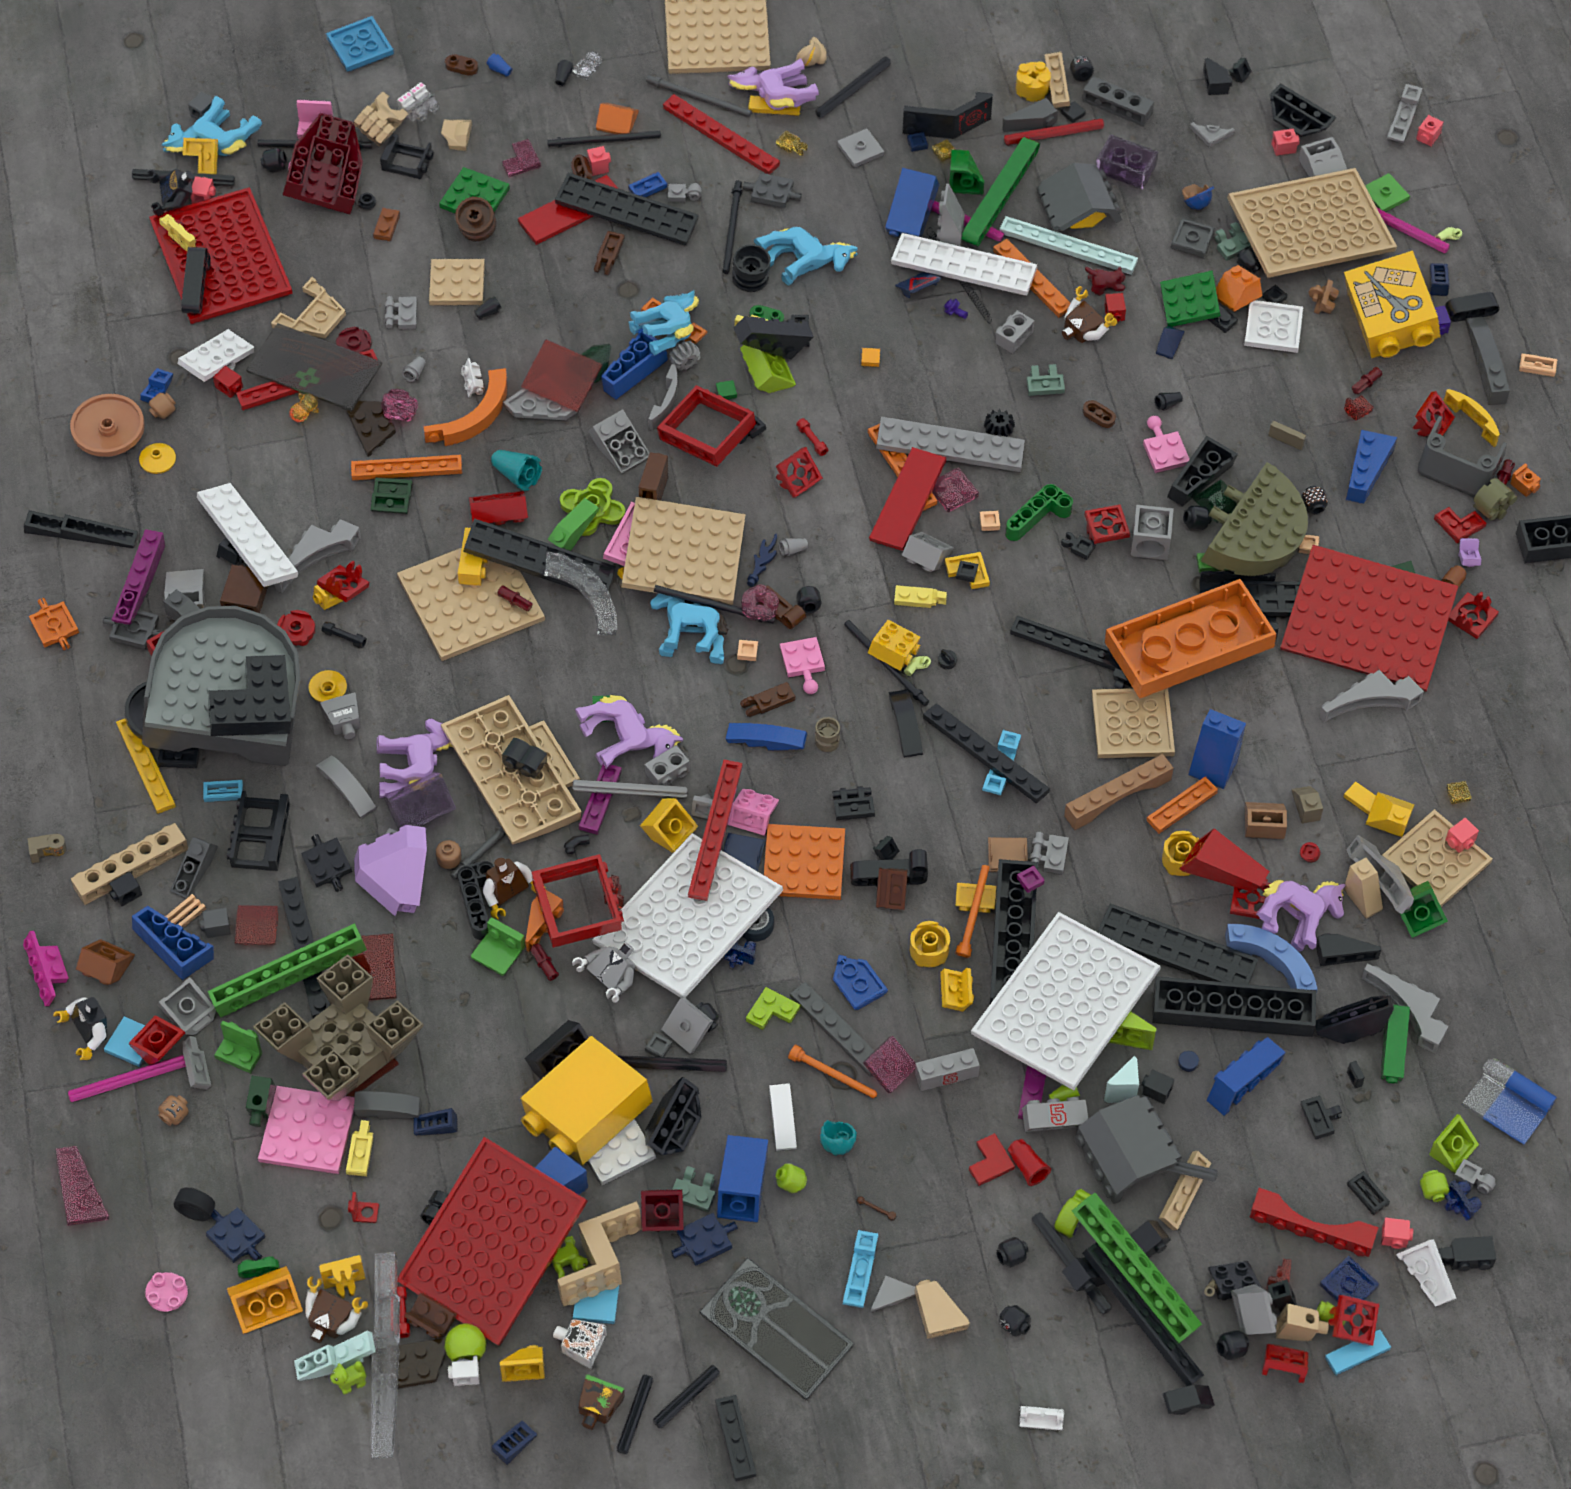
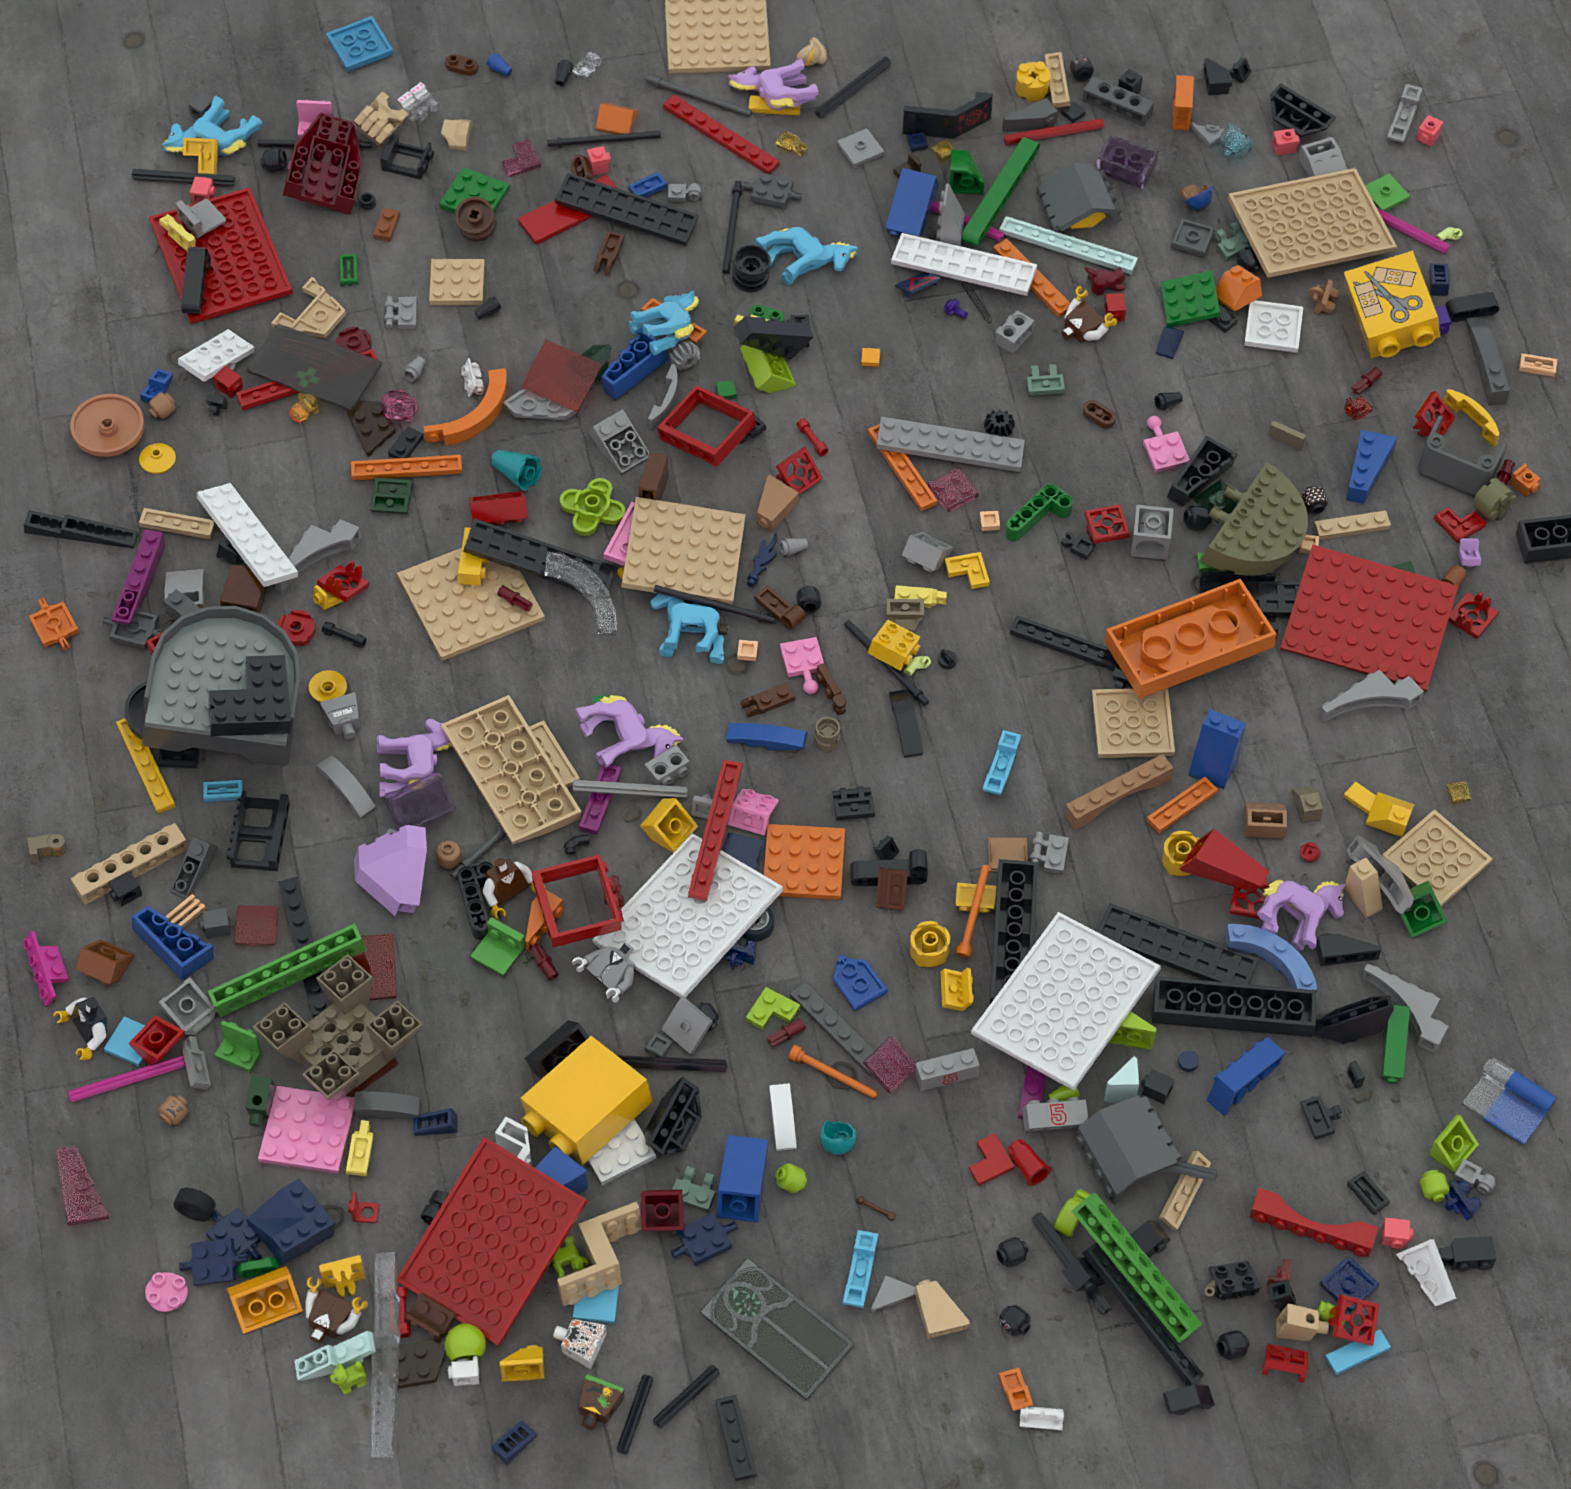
black torso [147,169,194,216] -> none
black plate [301,834,353,892] -> none
black brick [502,738,547,778] -> none
bright green slope [547,498,600,551] -> none
clear pink plate [741,584,779,621] -> none
red tile [869,447,947,551] -> none
black plate [923,703,1050,804] -> none
black tile [956,560,979,583] -> none
magenta tile [1017,866,1045,893] -> none
light grey slope [1231,1284,1277,1335] -> none
black tile [1262,285,1288,304] -> none
coral brick [1446,818,1479,853] -> none
none -> tan plate [139,508,216,540]
none -> light grey bracket [175,199,226,238]
none -> dark blue plate [179,1238,249,1286]
none -> black tile [205,394,228,416]
none -> dark blue slope [246,1179,335,1266]
none -> green tile [339,254,358,286]
none -> black plate [388,426,424,459]
none -> white piece [495,1117,532,1166]
none -> medium nougat slope [757,475,799,532]
none -> dark red axle [767,1018,806,1047]
none -> reddish brown hinge [815,663,846,715]
none -> dark tan slope [886,599,924,631]
none -> dark brown bracket [894,153,922,178]
none -> orange slope [998,1368,1033,1412]
none -> black brick [1118,69,1143,94]
none -> orange window [1172,75,1194,131]
none -> clear light blue cylinder [1220,124,1255,157]
none -> tan plate [1314,510,1391,540]

